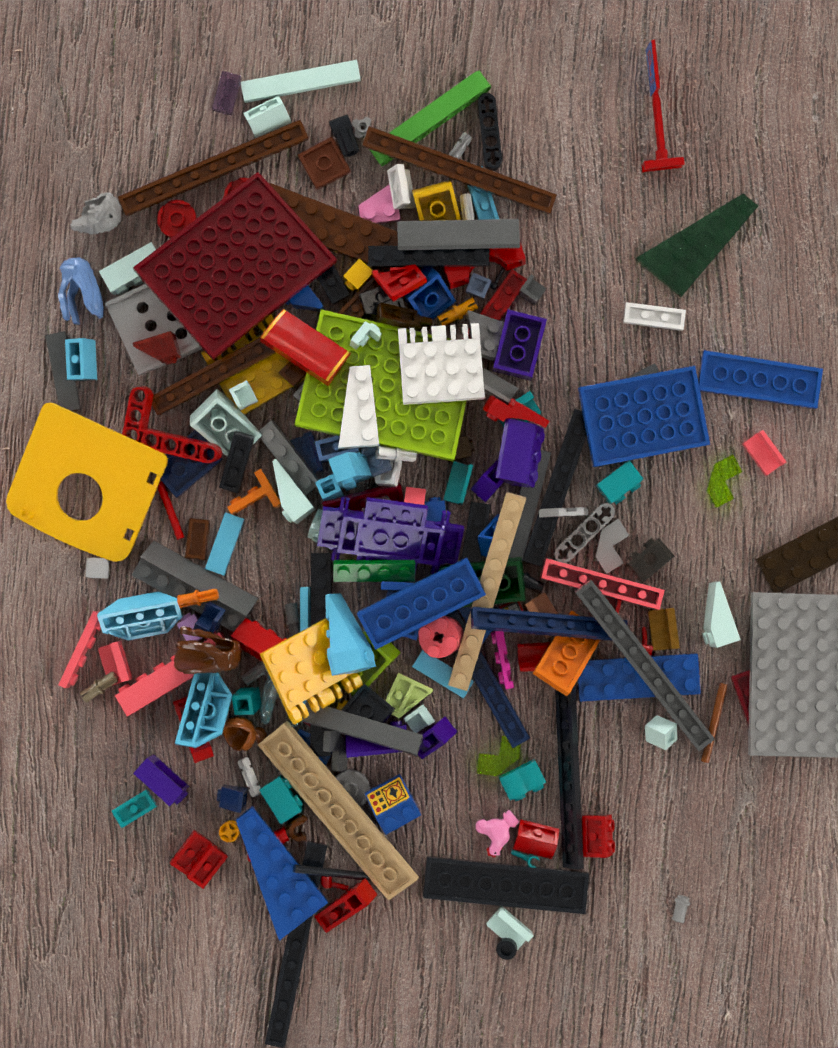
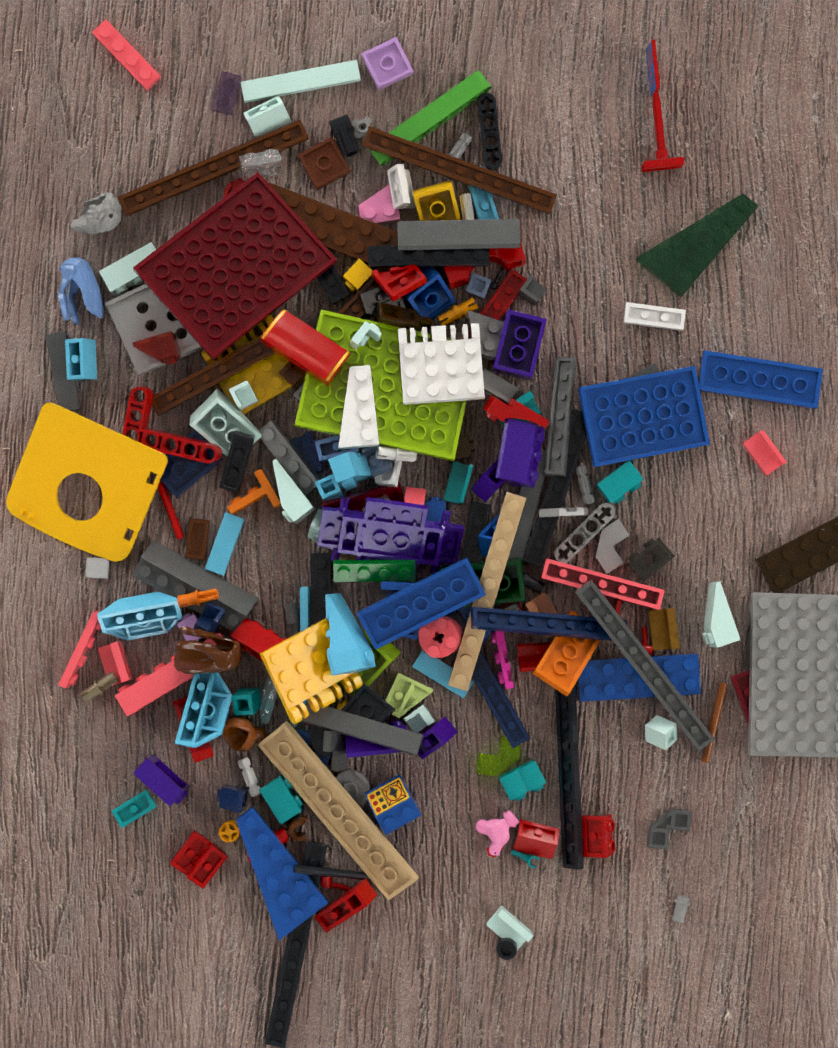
red tile [157,200,197,238] -> none
light grey axle [242,661,268,685] -> none
blue slope [286,285,325,312] -> none
black plate [423,856,589,914] -> none
clear neon green tile [706,454,743,508] -> none
none -> coral plate [92,19,161,91]
none -> clear bracket [239,149,282,181]
none -> lavender plate [361,37,414,91]
none -> dark grey tile [544,357,577,477]
none -> light grey axle [575,465,595,505]
none -> dark grey tile [646,808,692,850]

